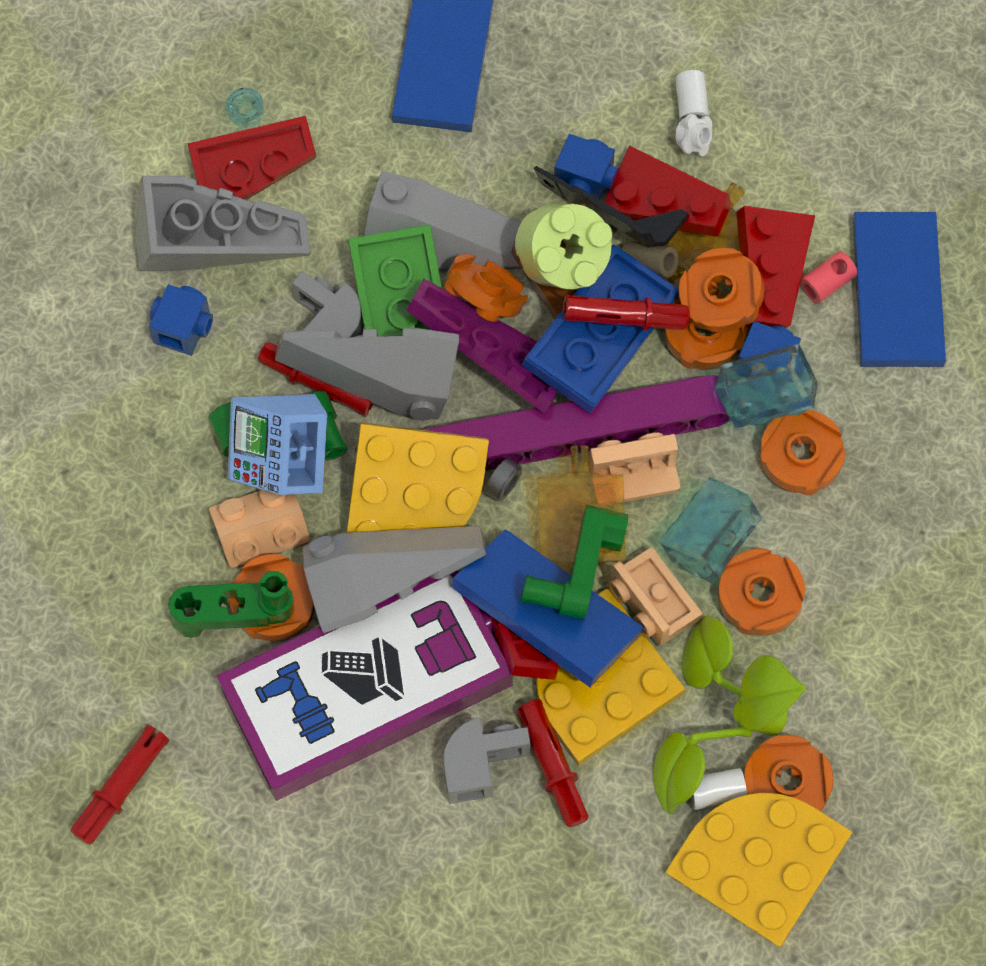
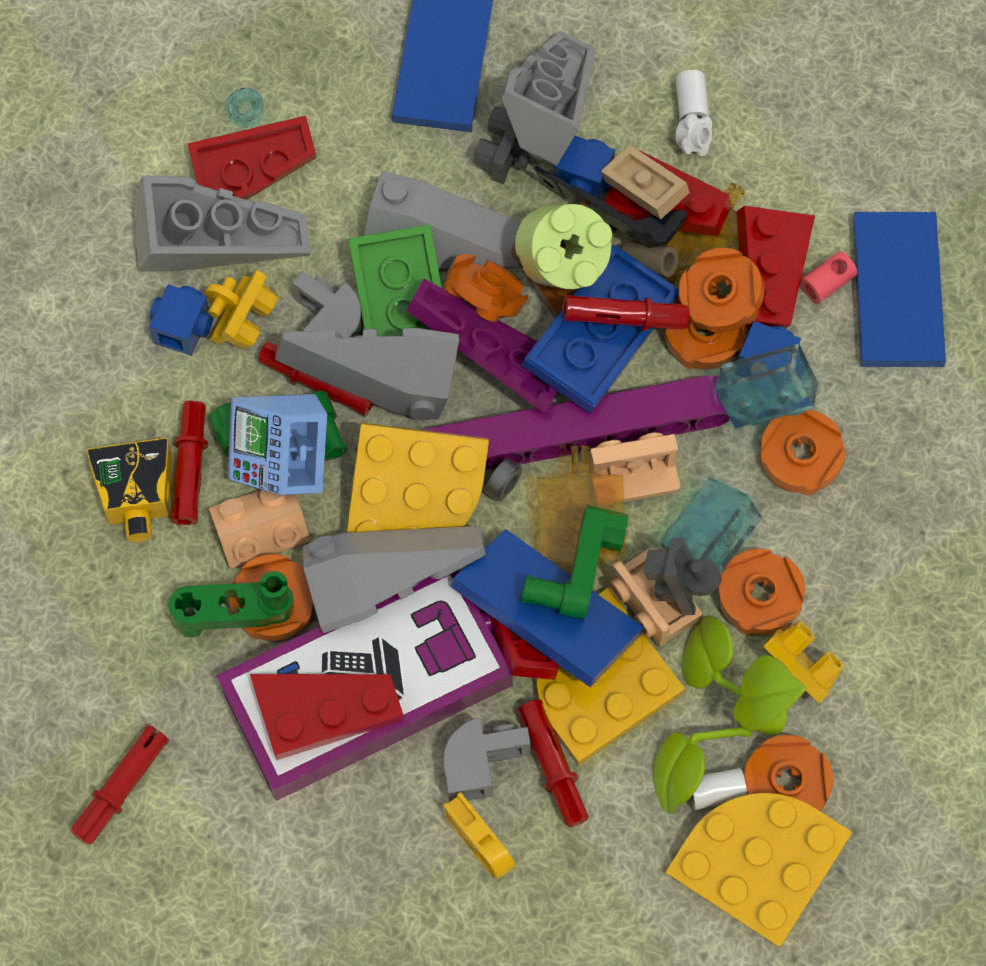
none -> torso [87,437,173,542]
none -> red axle [170,400,208,525]
none -> yellow hips [204,270,279,350]
none -> red wing [250,674,404,760]
none -> yellow piece [443,792,516,881]
none -> dark grey hips [474,106,542,184]
none -> light grey wedge [502,31,596,165]
none -> tan plate [601,145,690,220]
none -> dark grey hips [644,538,722,615]
none -> yellow hips [763,620,844,704]

